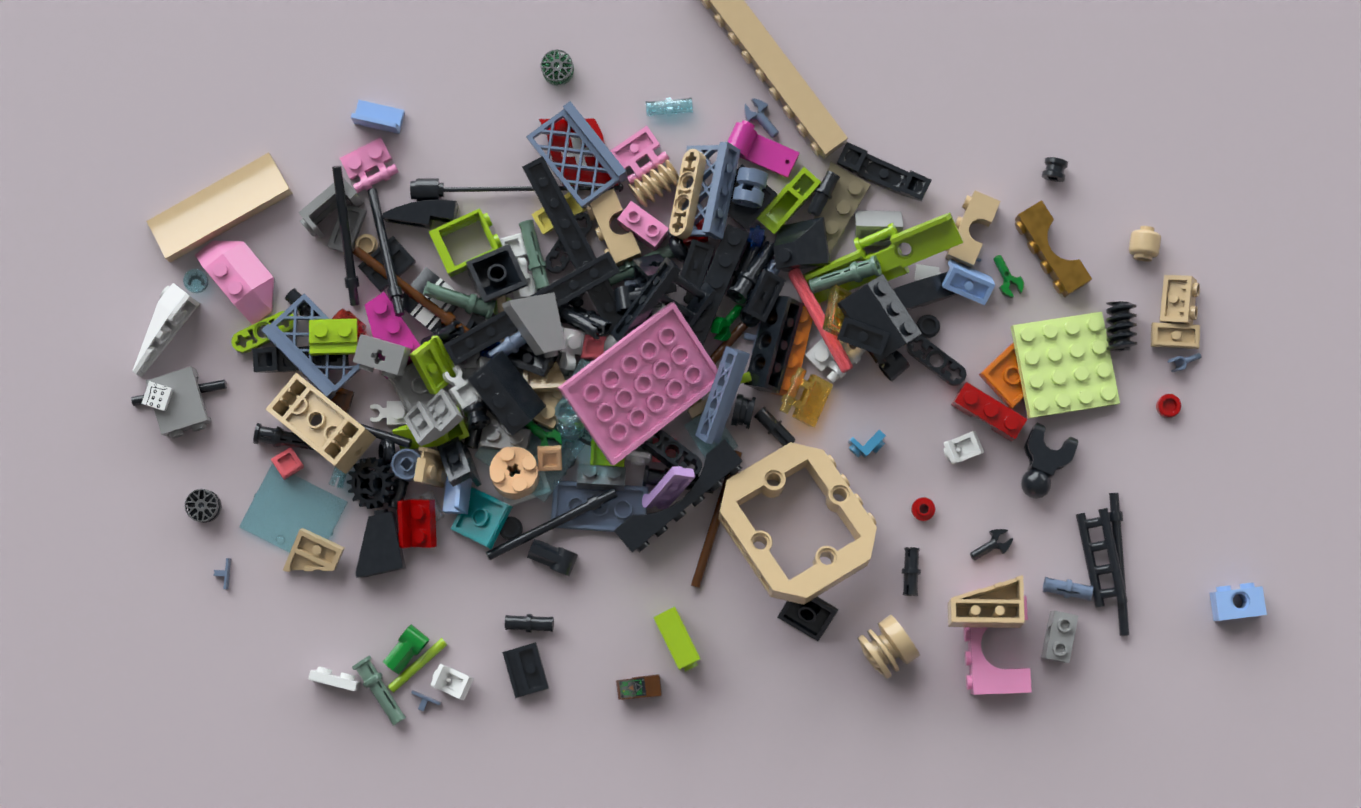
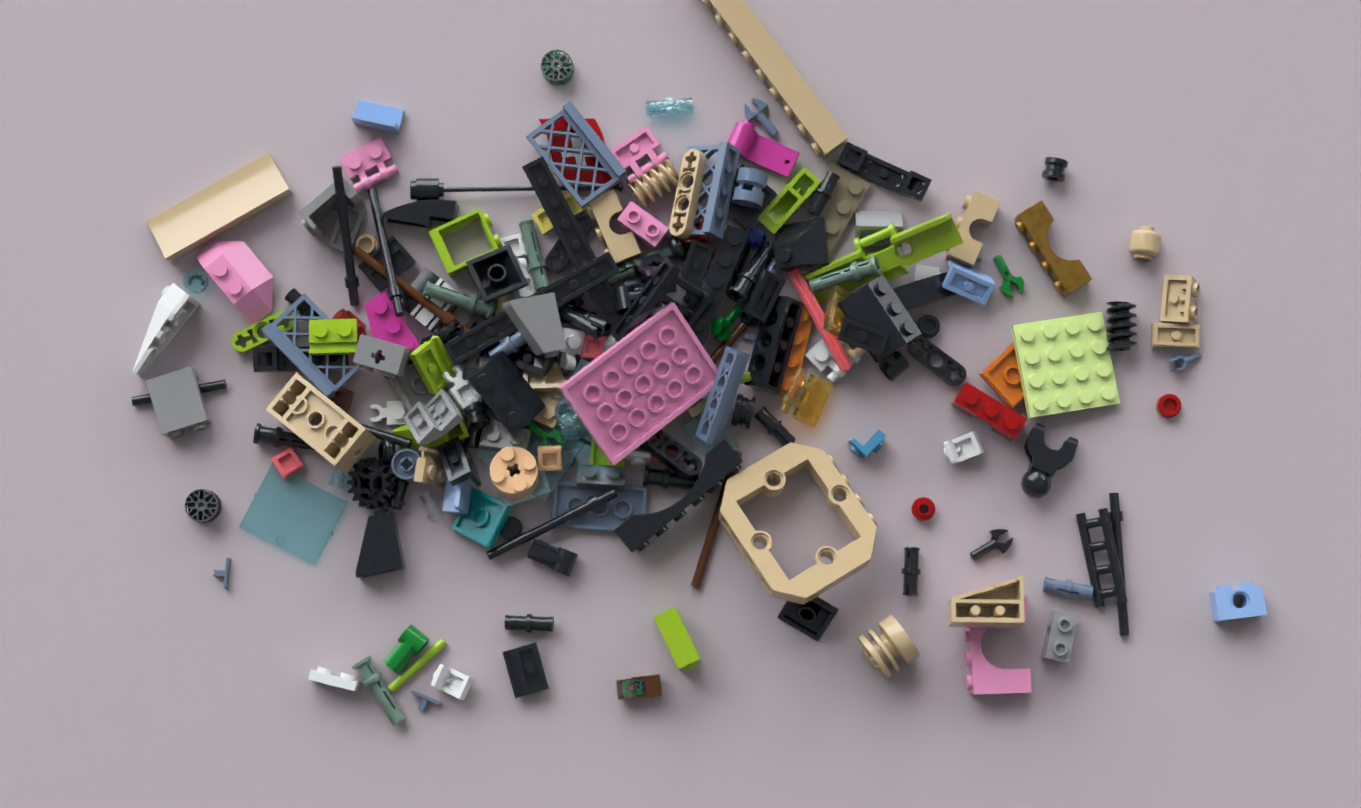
white tile [141,381,174,411] -> none
tan wing [283,528,345,572] -> none
red bracket [397,498,437,549] -> none
lavender plate [642,466,695,509] -> none

